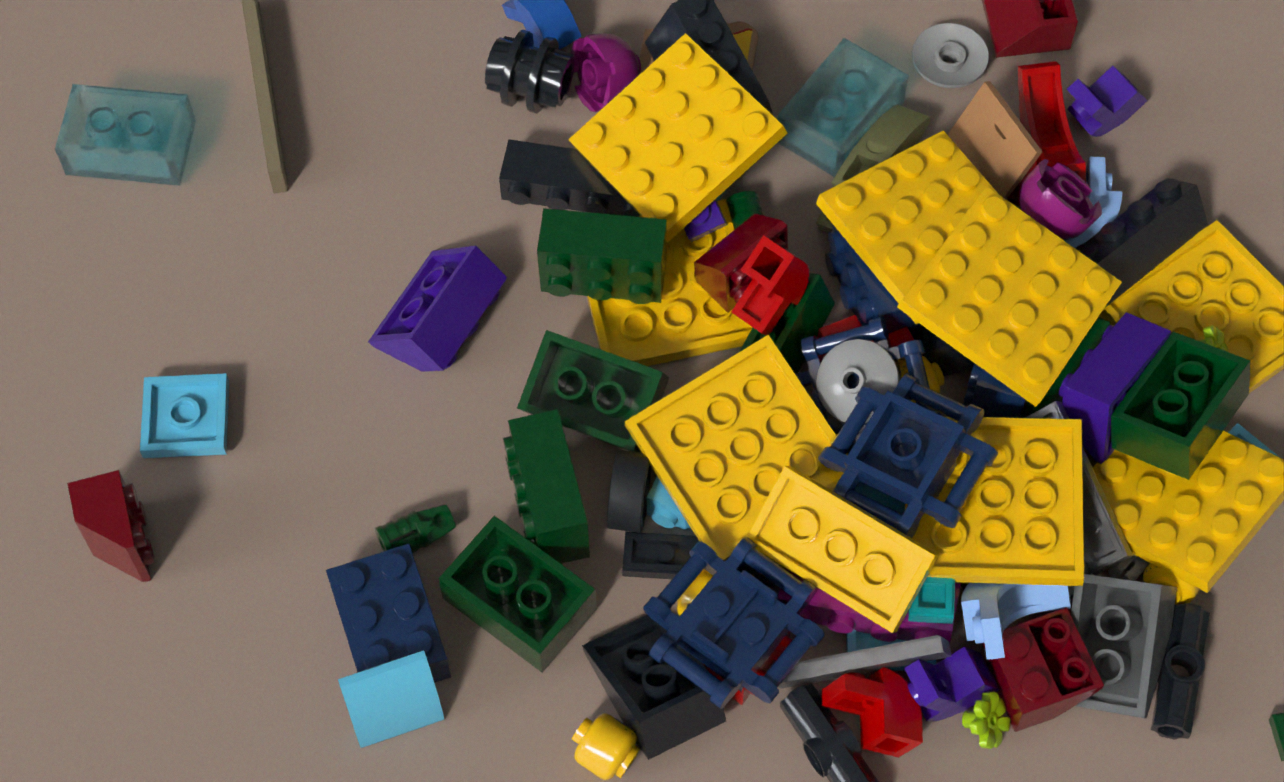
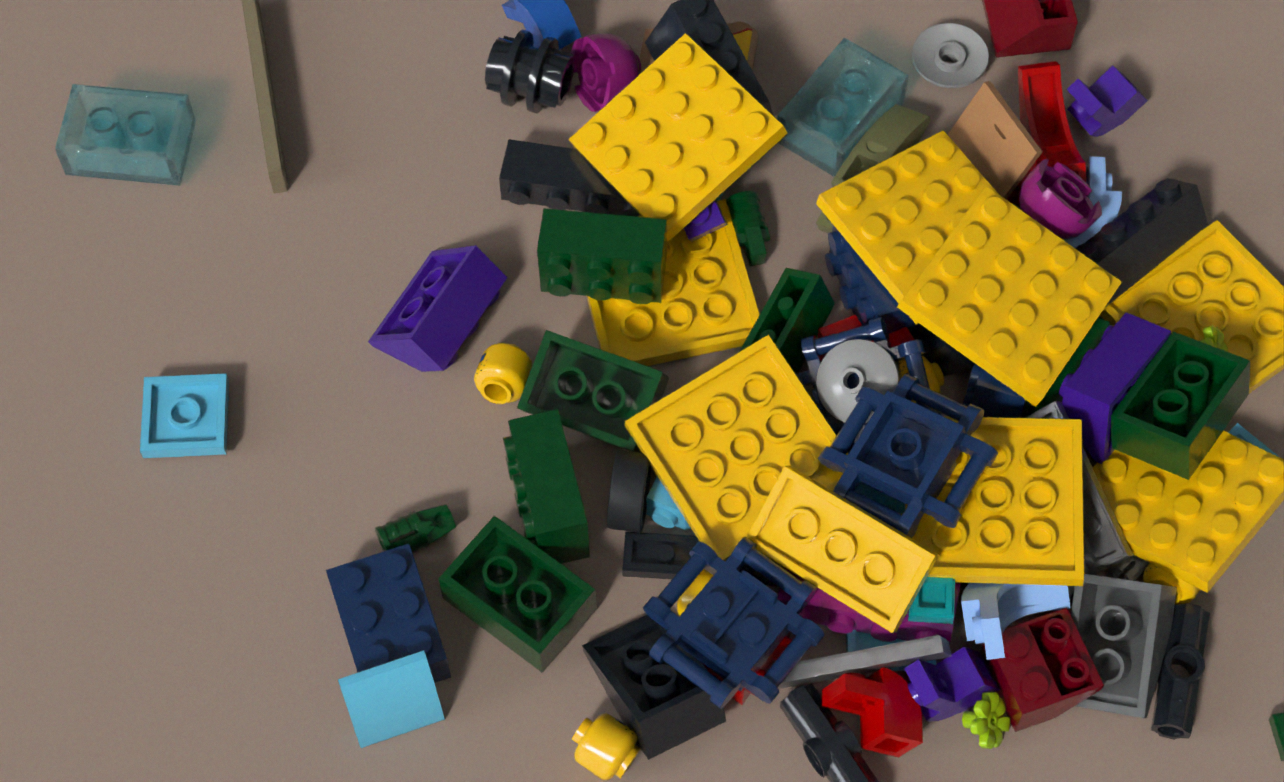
dark red slope [67,470,155,582] -> none
dark red slope [694,214,788,313] -> none
red brick [731,235,809,336] -> none
none -> yellow head [474,343,533,404]

